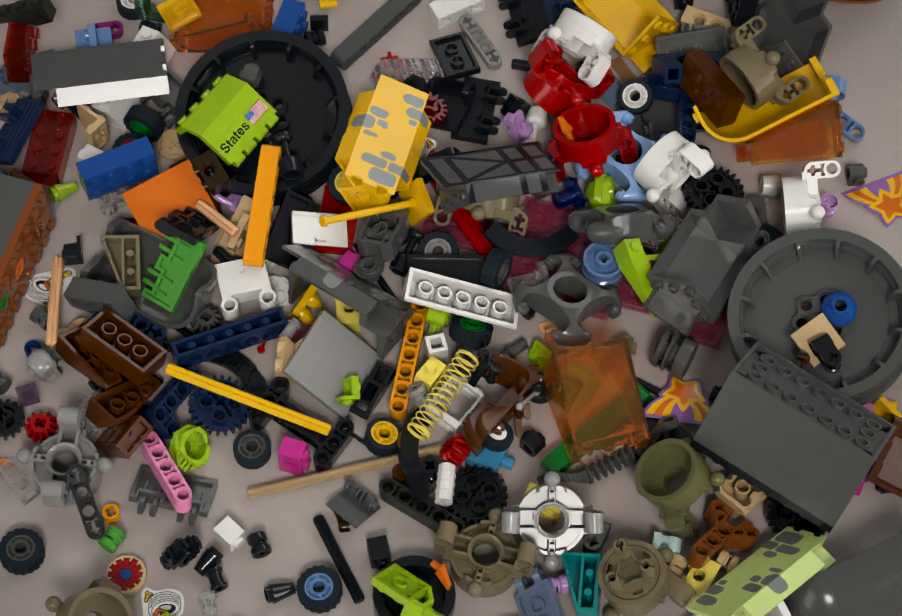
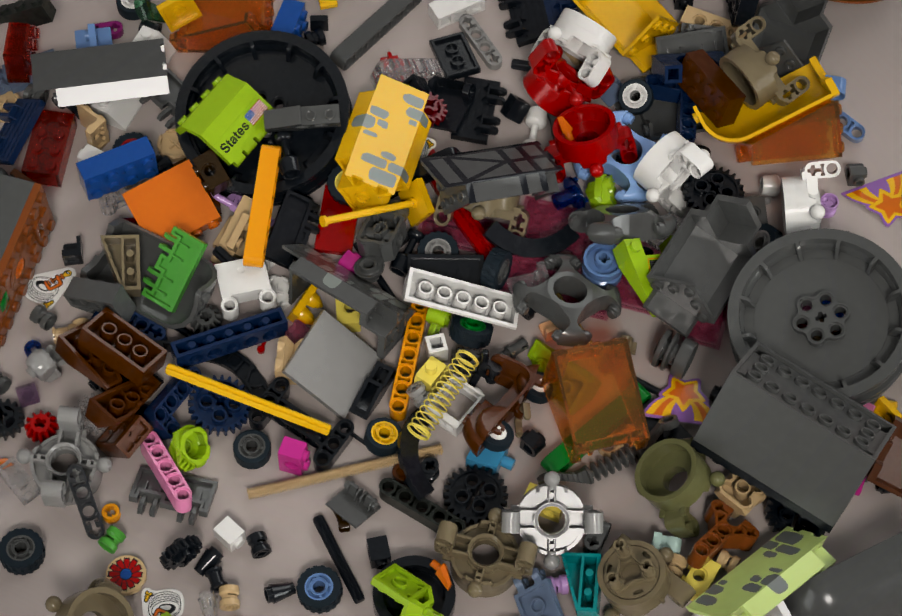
light nougat axle [45,256,64,347] -> none
lime cone [48,181,78,202] -> none
black wheel [123,105,166,143] -> none
black hinge [154,206,219,246] -> none
light nougat axle [195,200,239,237] -> none
dark grey plate [239,63,263,88] -> none
light grey pin [278,317,301,340] -> none
white door [291,210,348,248] -> none
lime bracket [334,376,361,406] -> none
white axle [434,462,456,506] -> none
red gear [440,433,471,467] -> none
lavender hips [503,109,534,144] -> none
hinge [515,381,548,411] -> none
medium nougat sticker [611,56,636,83] -> none
tan tile [789,313,846,368] -> none
dark brown hand [796,350,810,369] -> none
black piece [808,333,842,373] -> none
blue piece [821,291,857,327] -> none
none -> black gear [155,155,173,176]
none -> tan wheel [219,584,240,611]
none -> dark grey brick [263,104,341,132]

